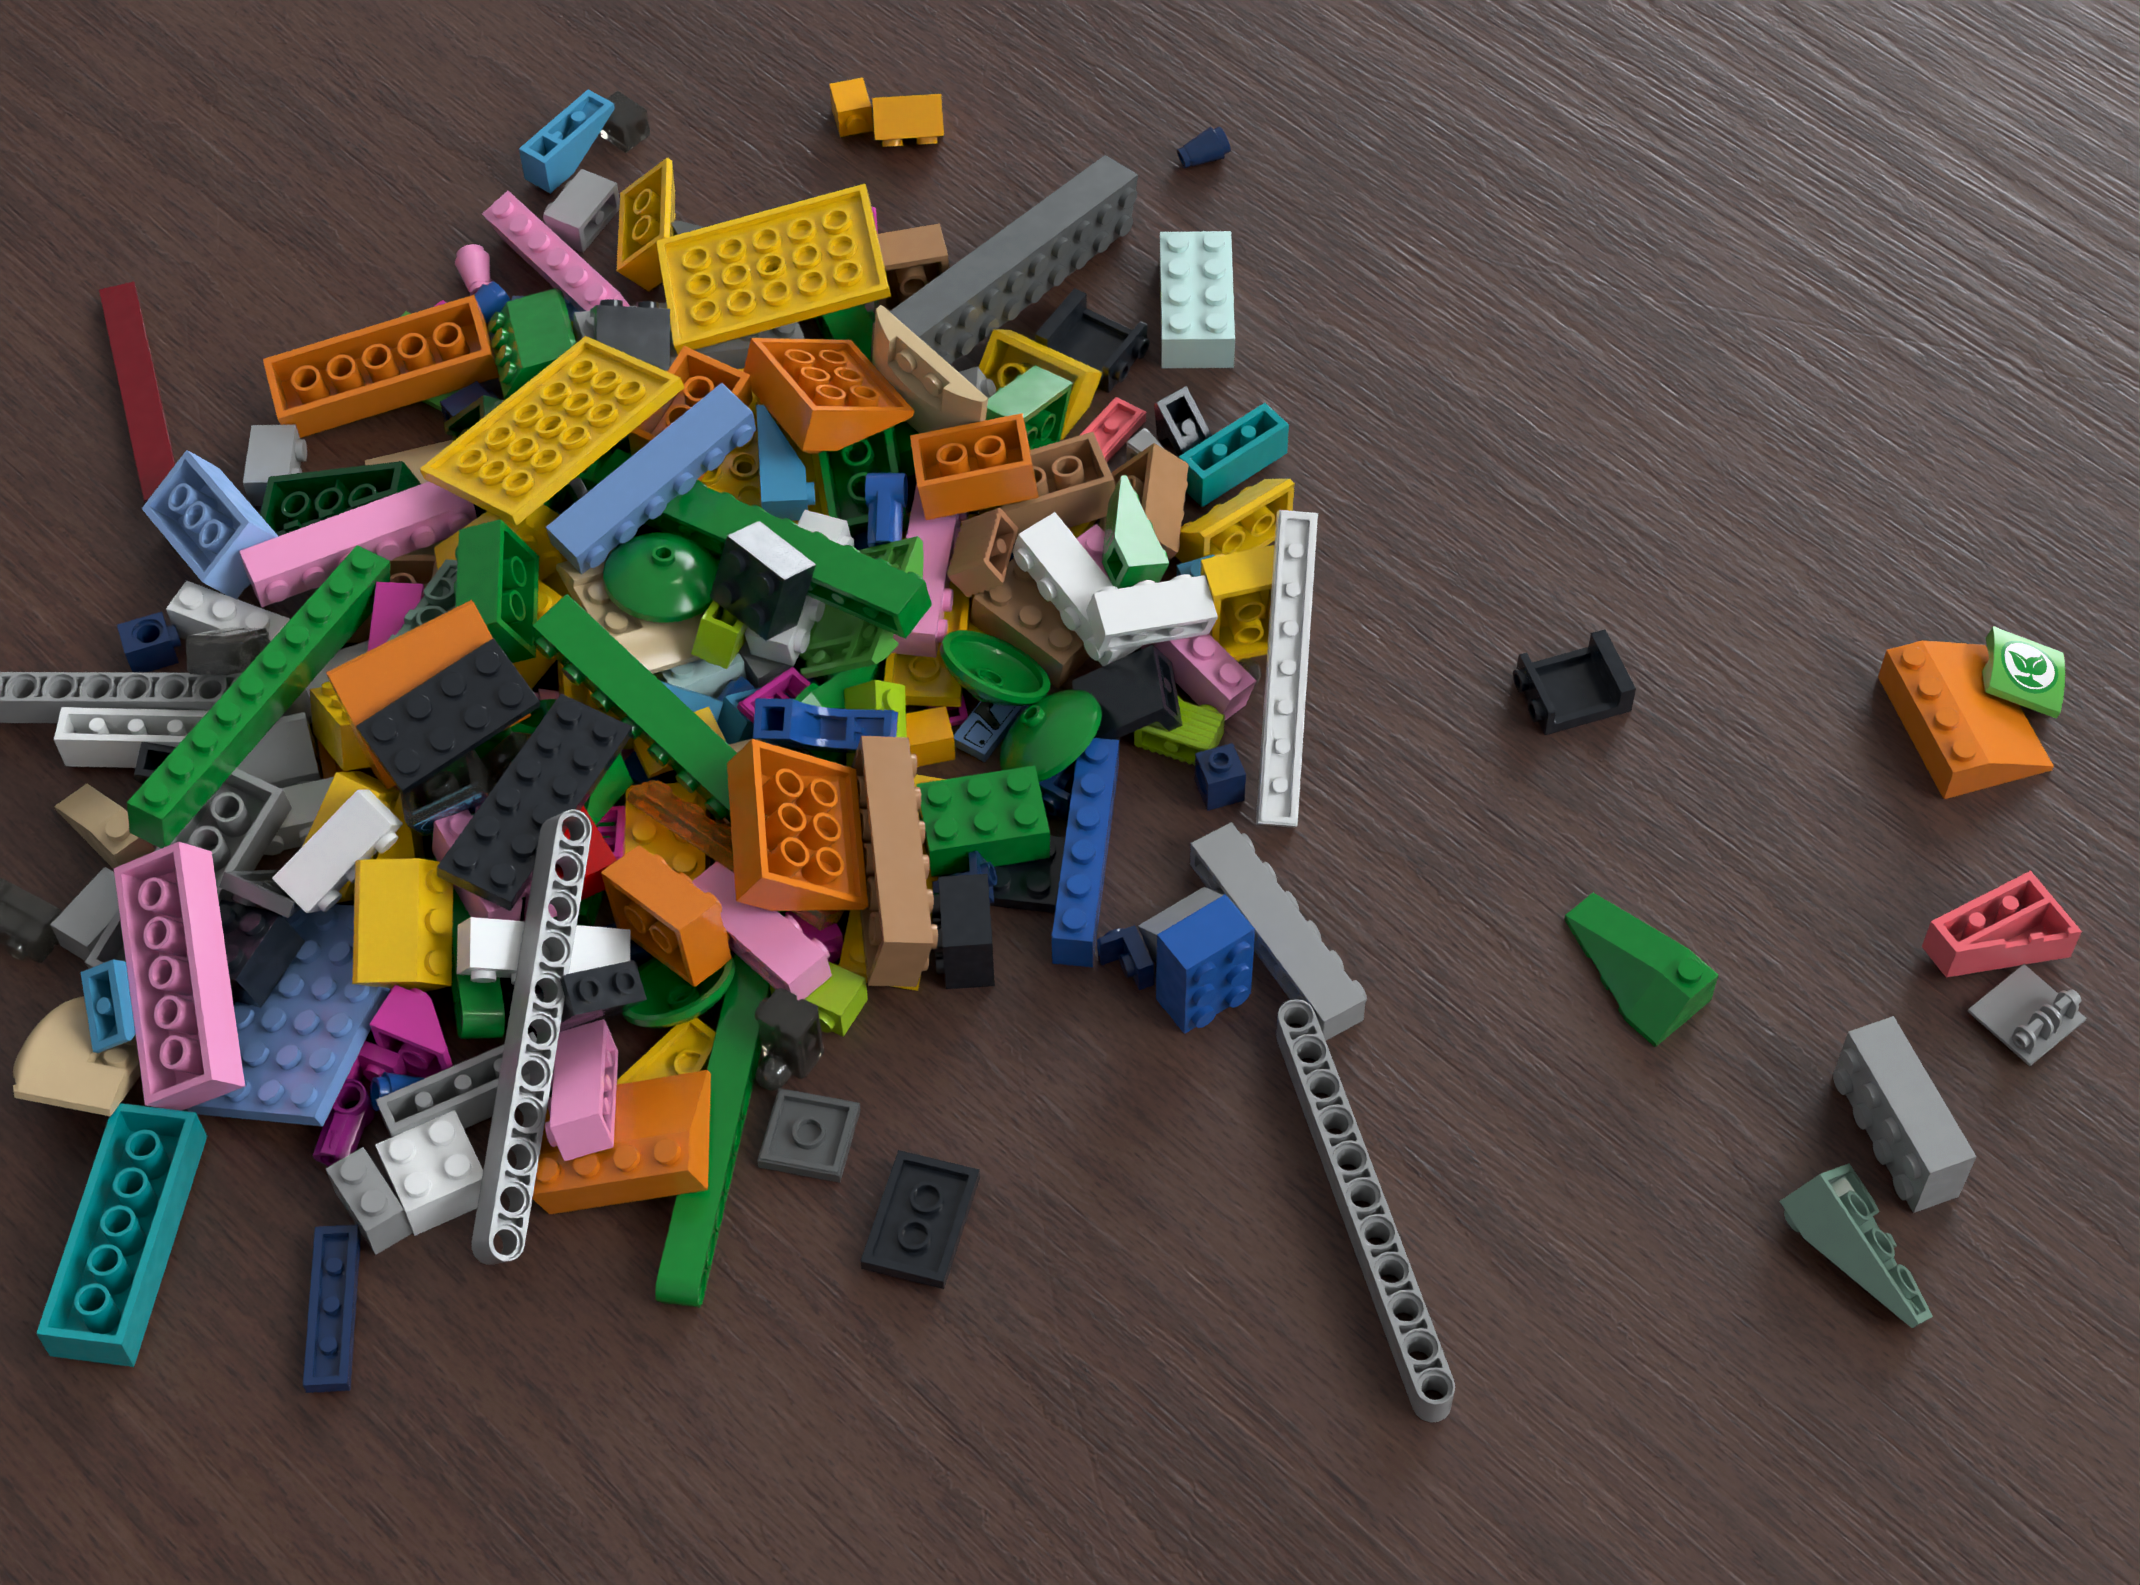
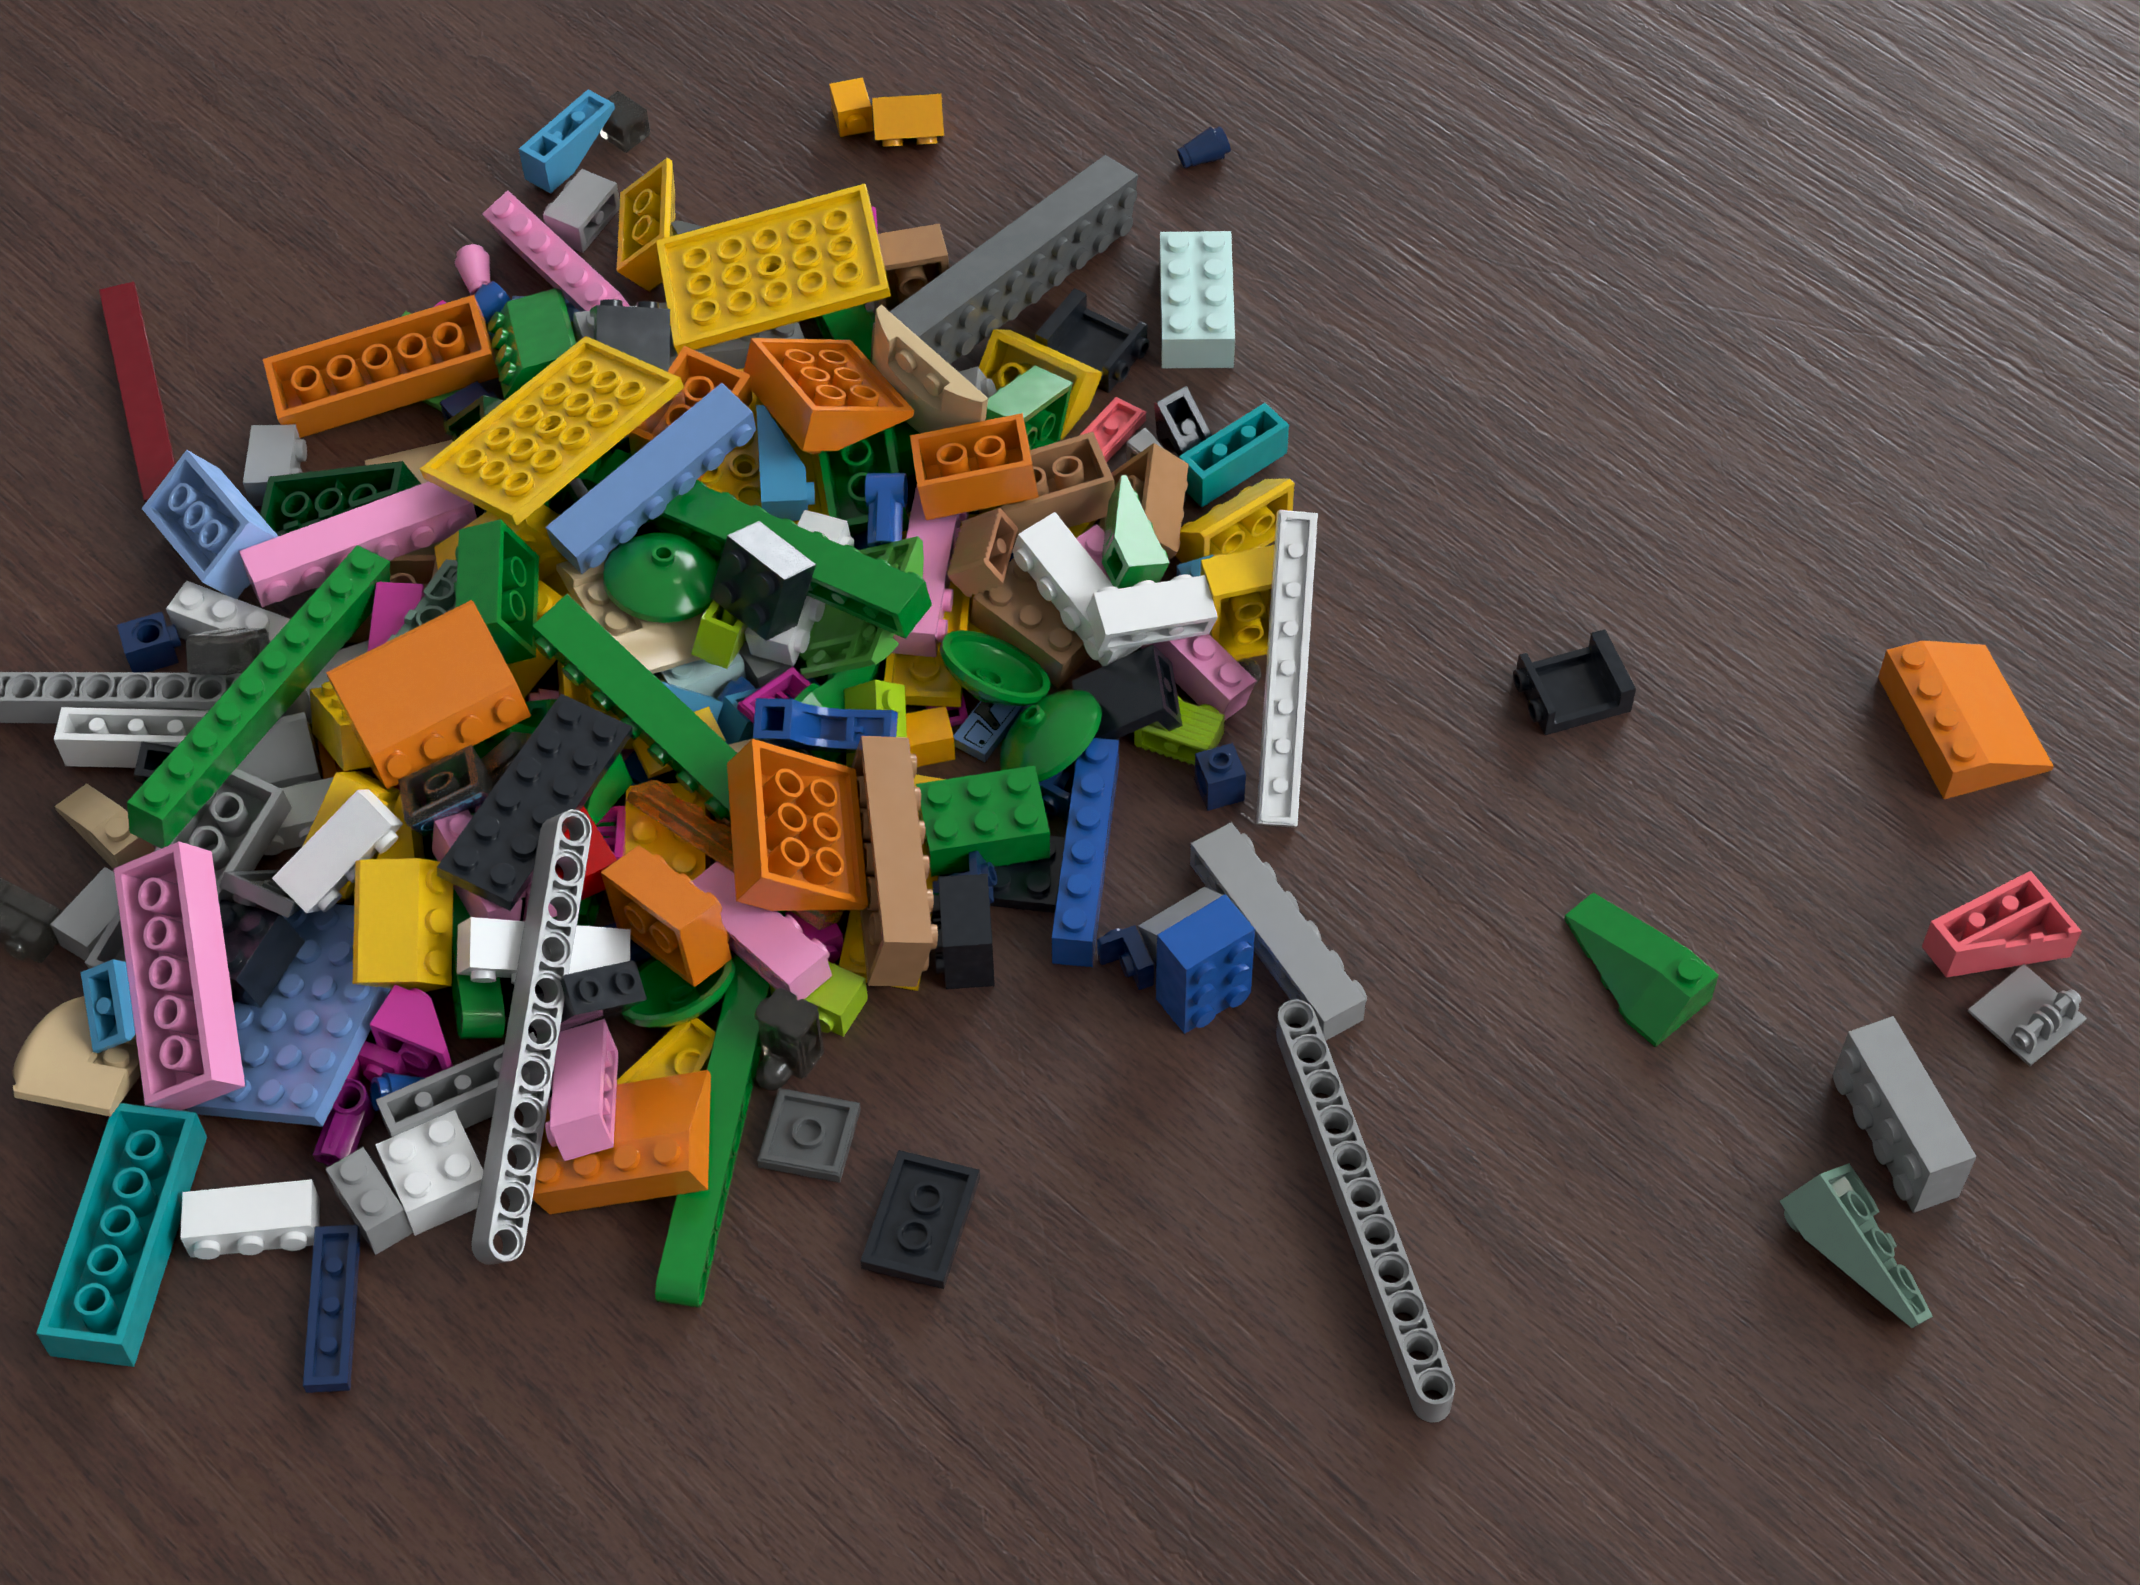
black plate [356,638,540,795] -> none
slope [1982,626,2065,719] -> none
none -> white brick [181,1179,320,1259]

